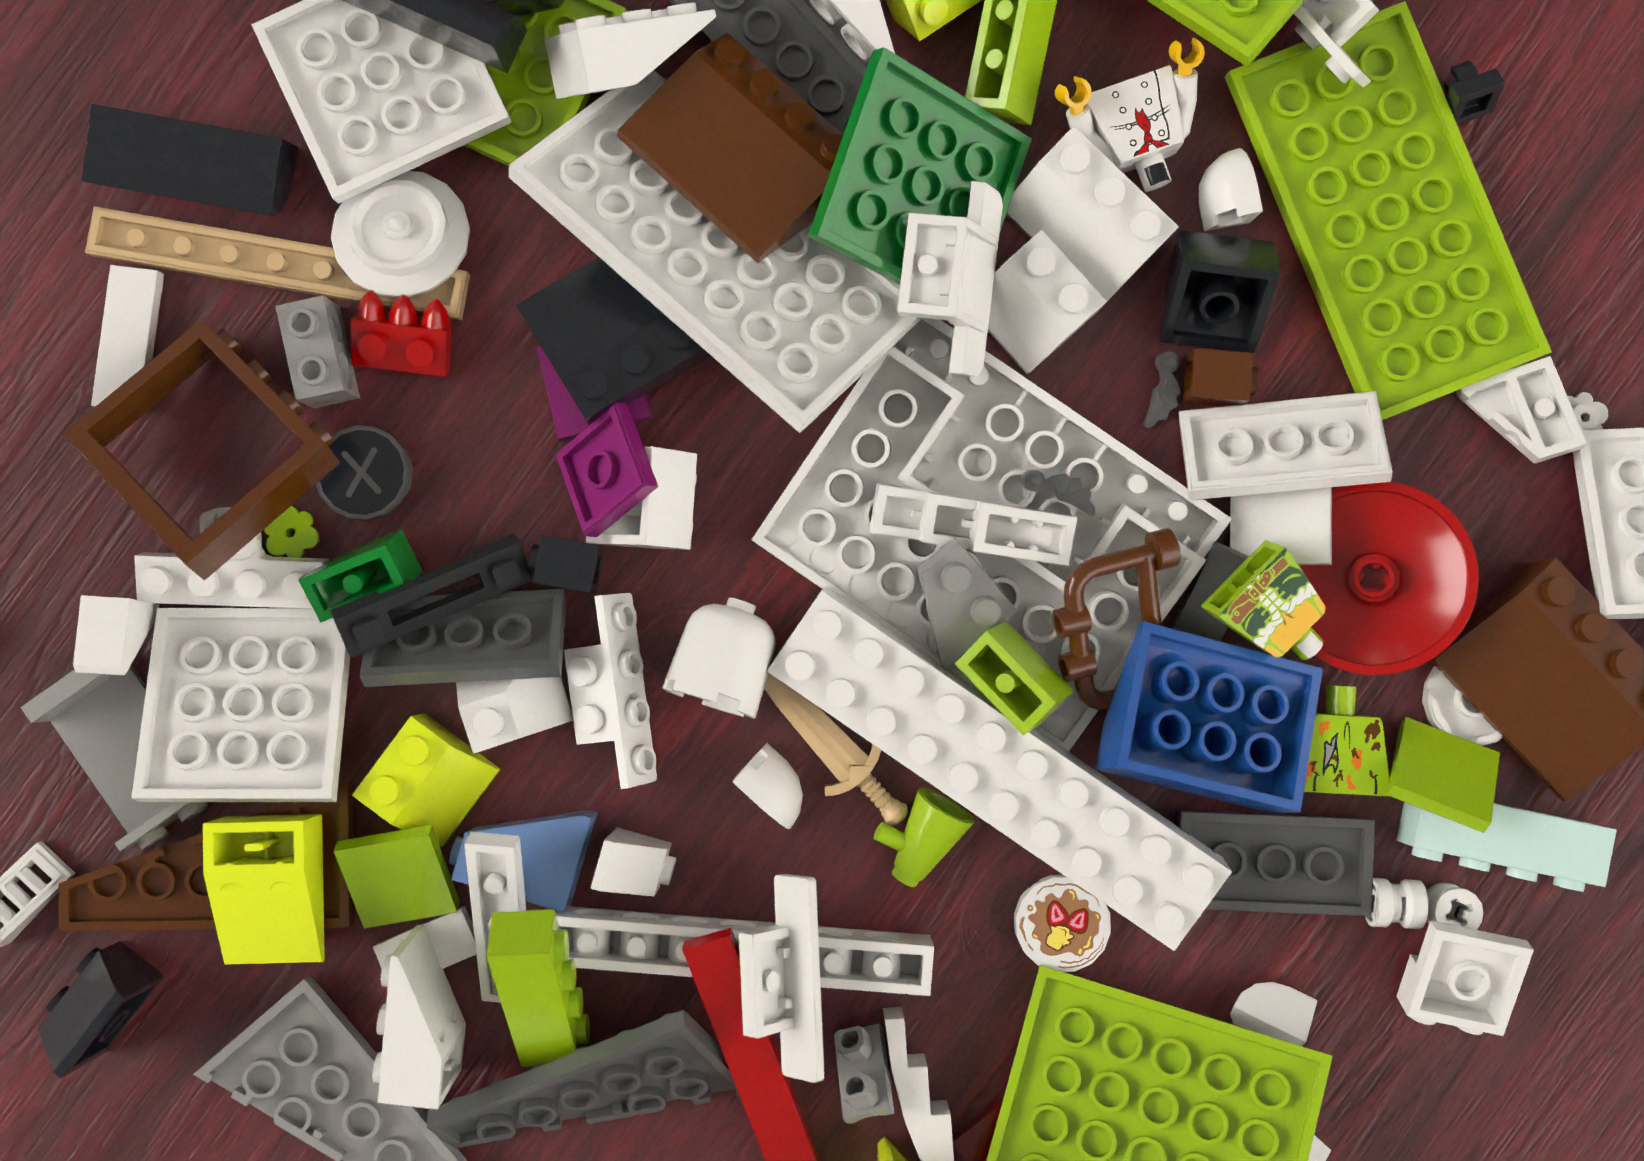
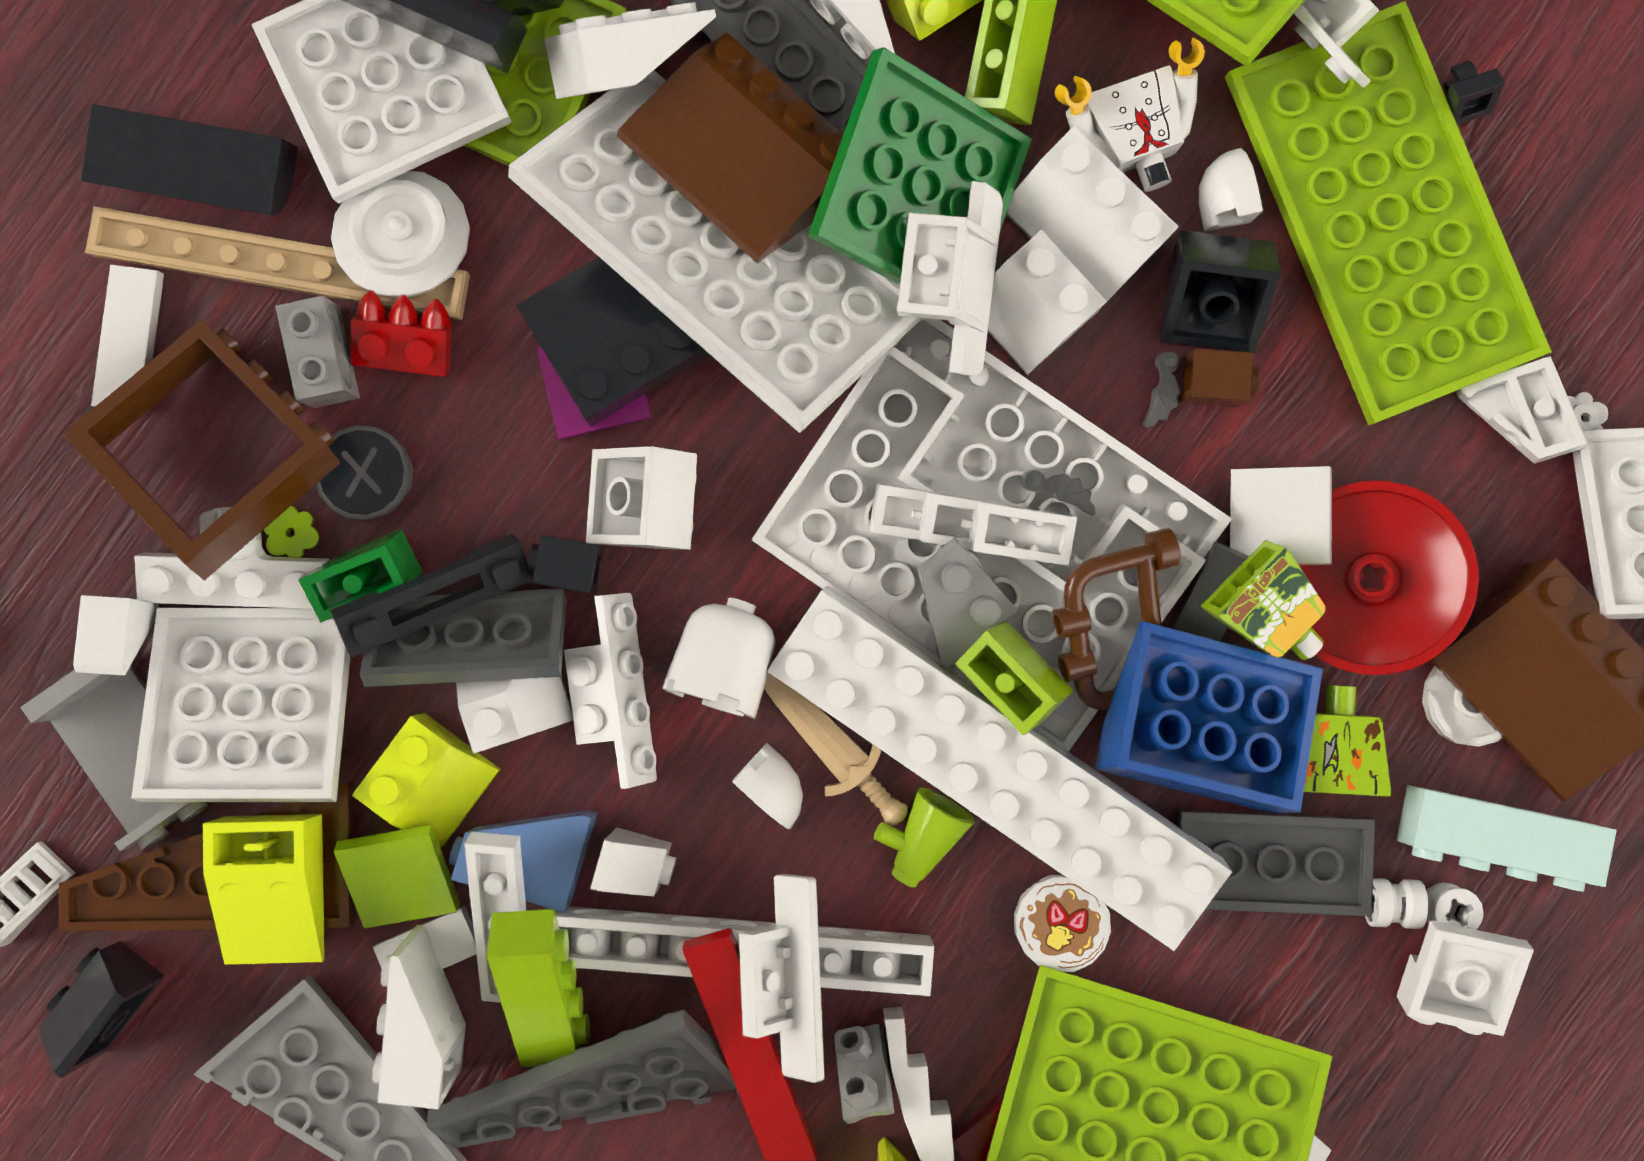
magenta tile [556,402,659,537] -> none
white tile [1179,391,1393,500] -> none
white brick [1230,982,1318,1046] -> none
lime tile [1387,717,1500,833] -> none

